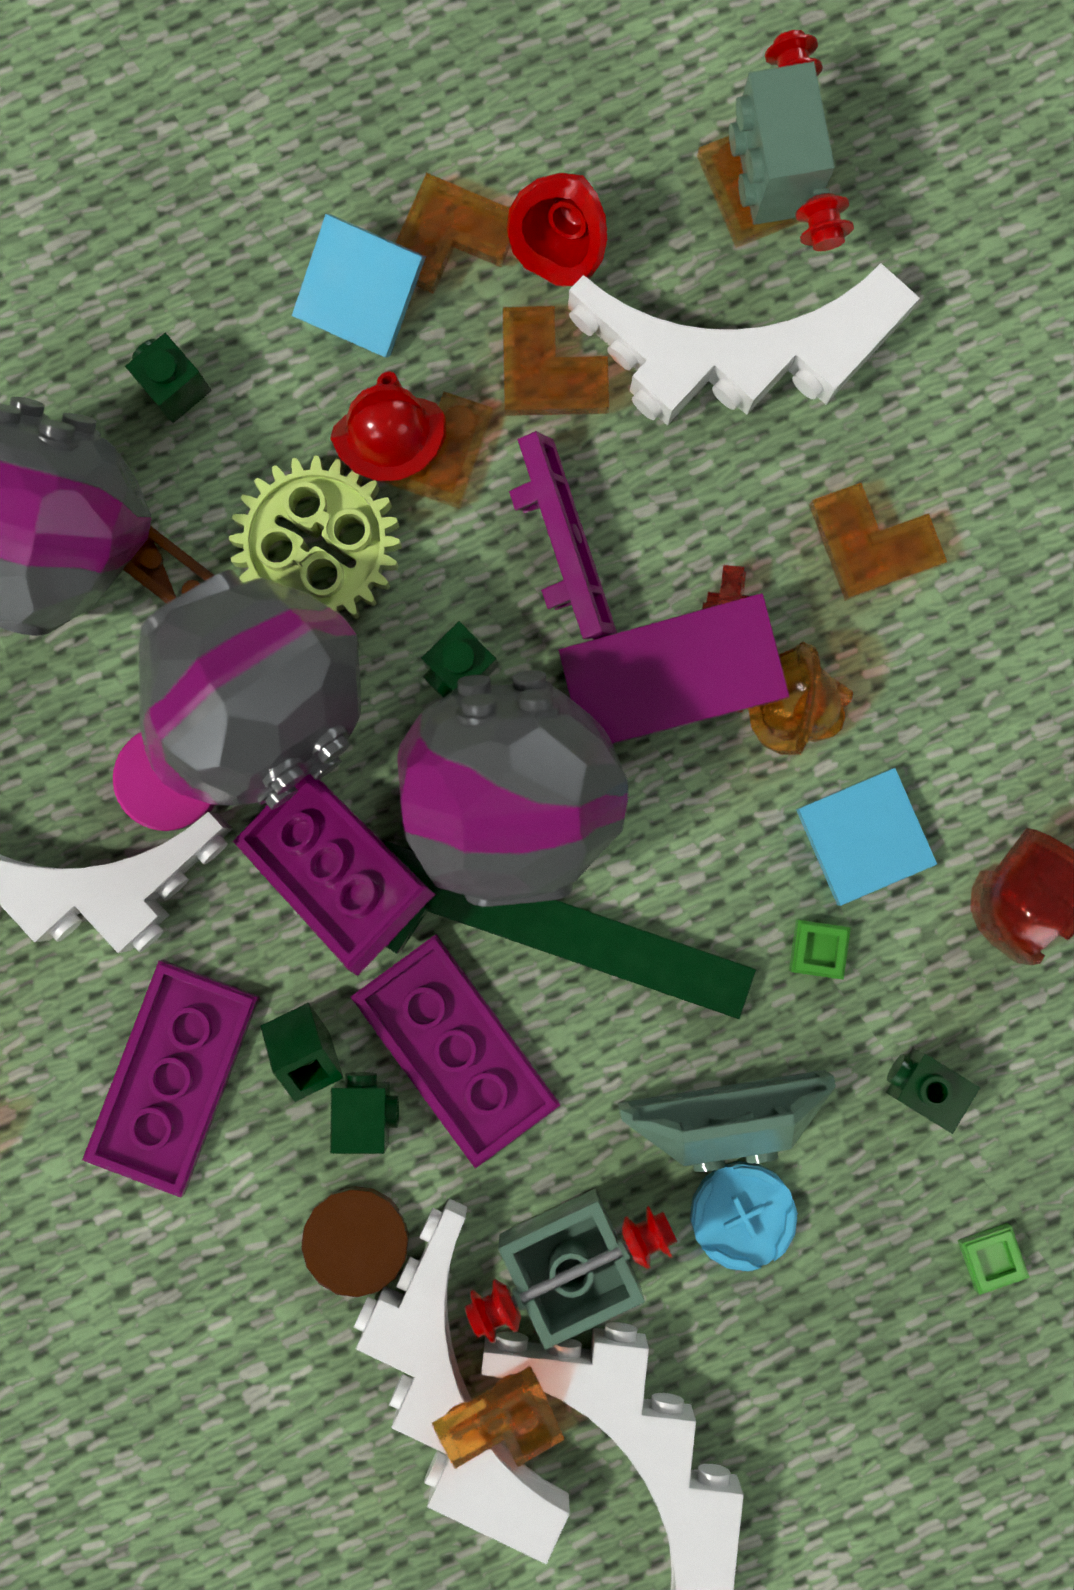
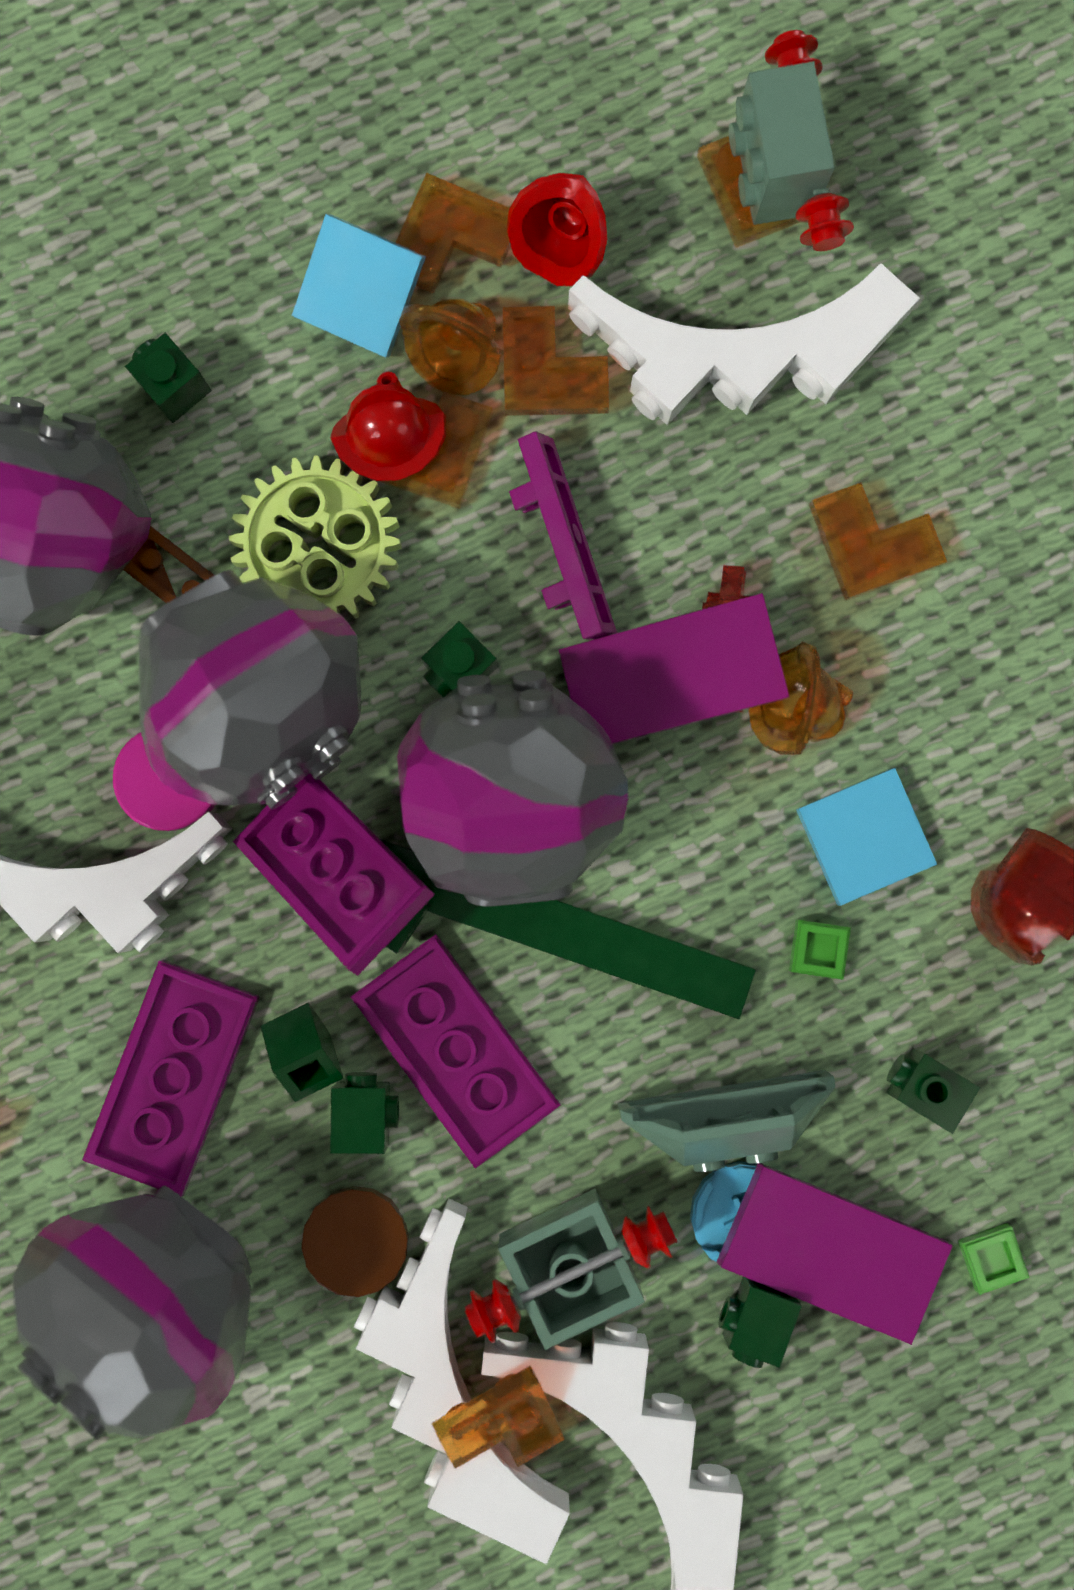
none -> dark grey rock [13,1186,252,1440]
none -> clear orange helmet [399,298,502,395]
none -> magenta tile [716,1163,953,1345]
none -> dark green brick [718,1277,802,1368]

